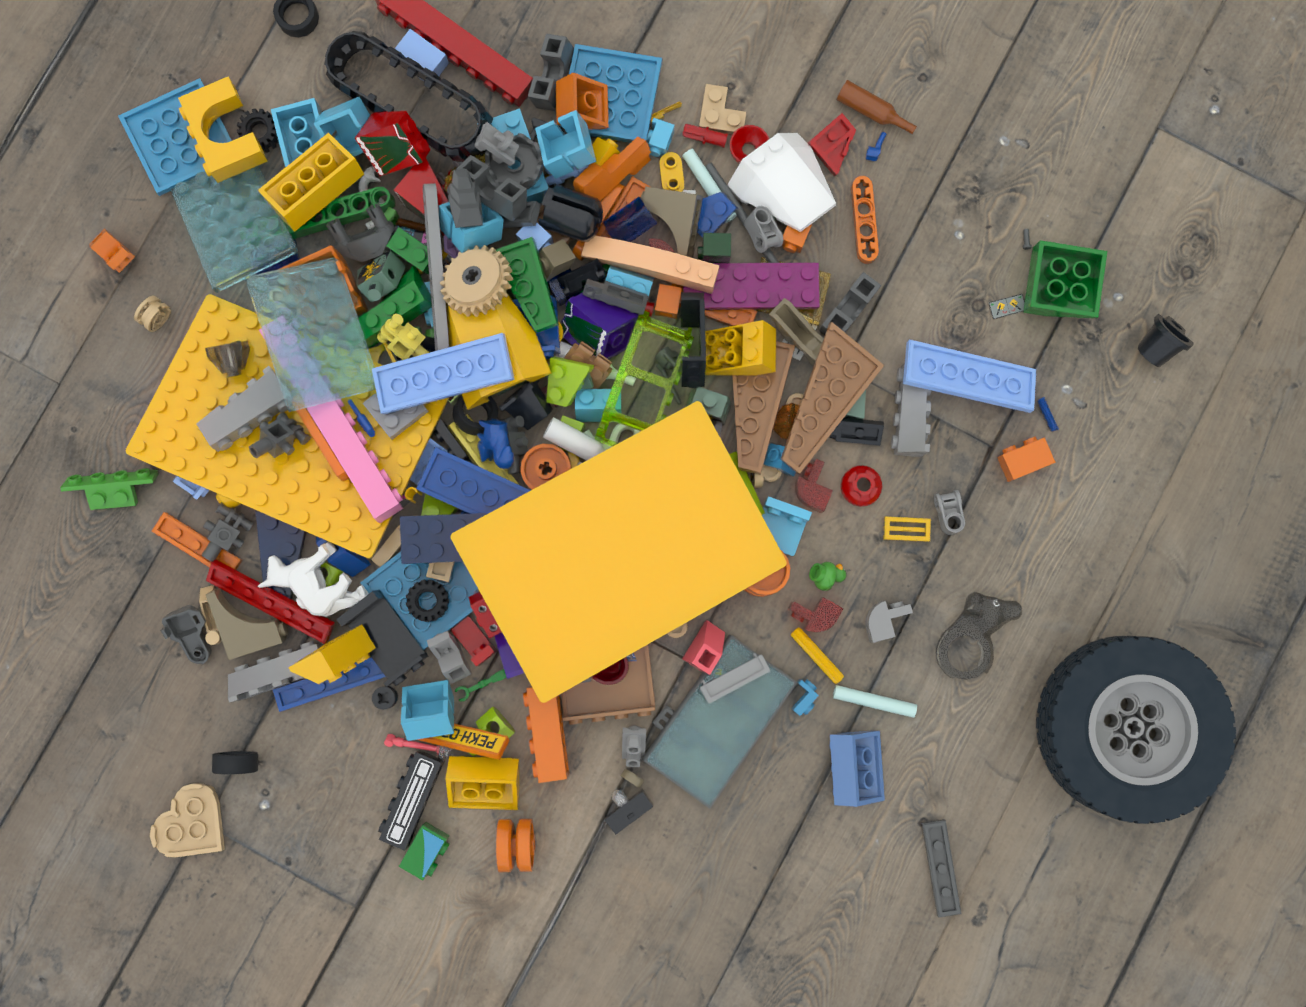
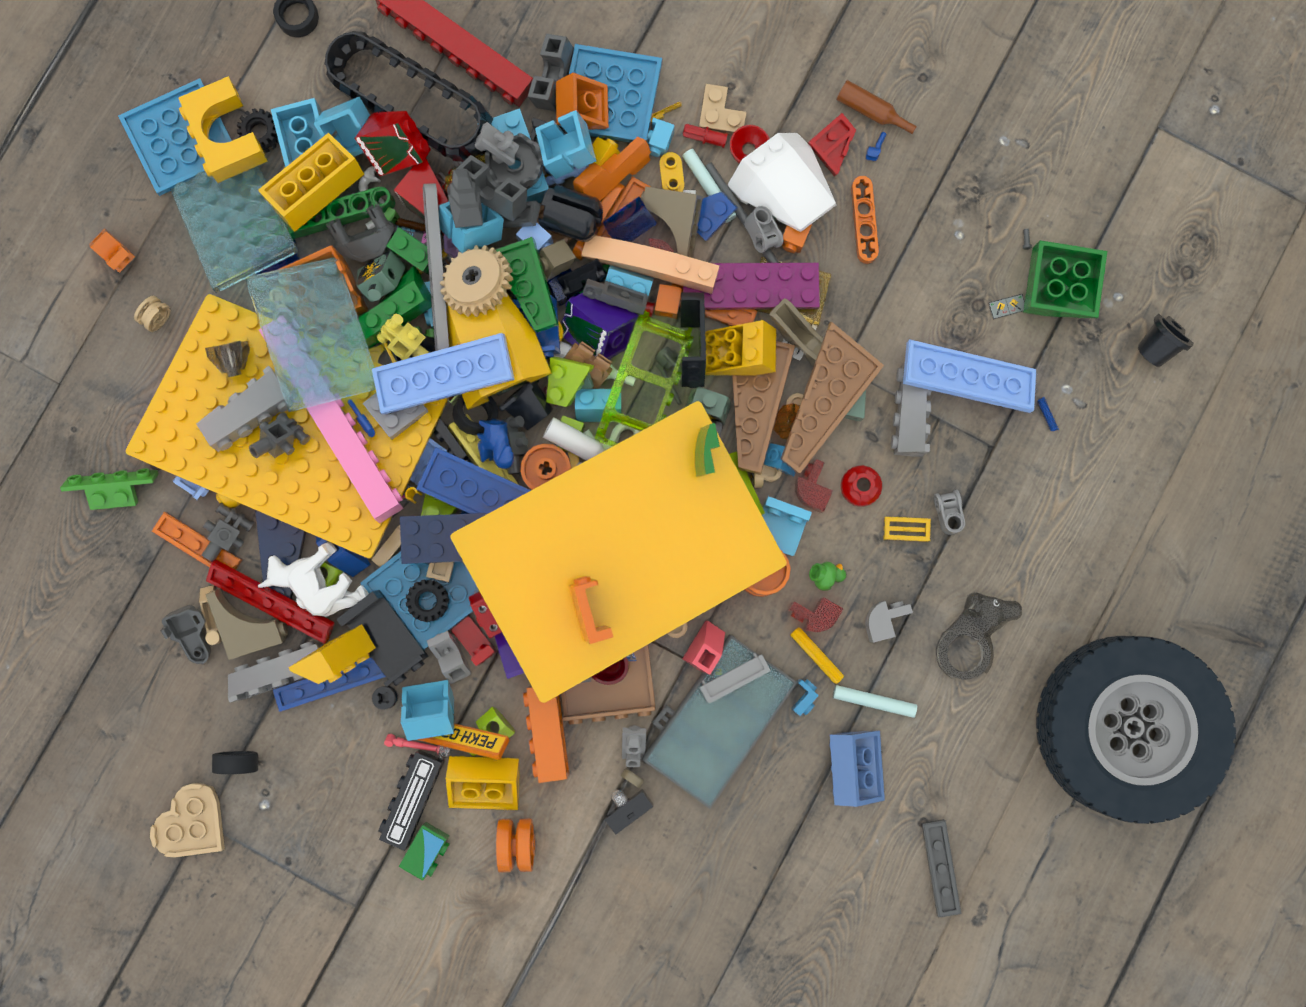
orange tile [291,396,349,481] -> none
light blue brick [395,29,449,81] -> none
green piece [455,669,507,702] -> none
dark green brick [698,233,731,263] -> none
dark grey arch [819,272,881,335] -> none
black hinge [830,418,884,446] -> none
orange brick [997,436,1056,482] -> none
none -> orange panel [569,576,613,644]
none -> green slope [695,423,720,477]

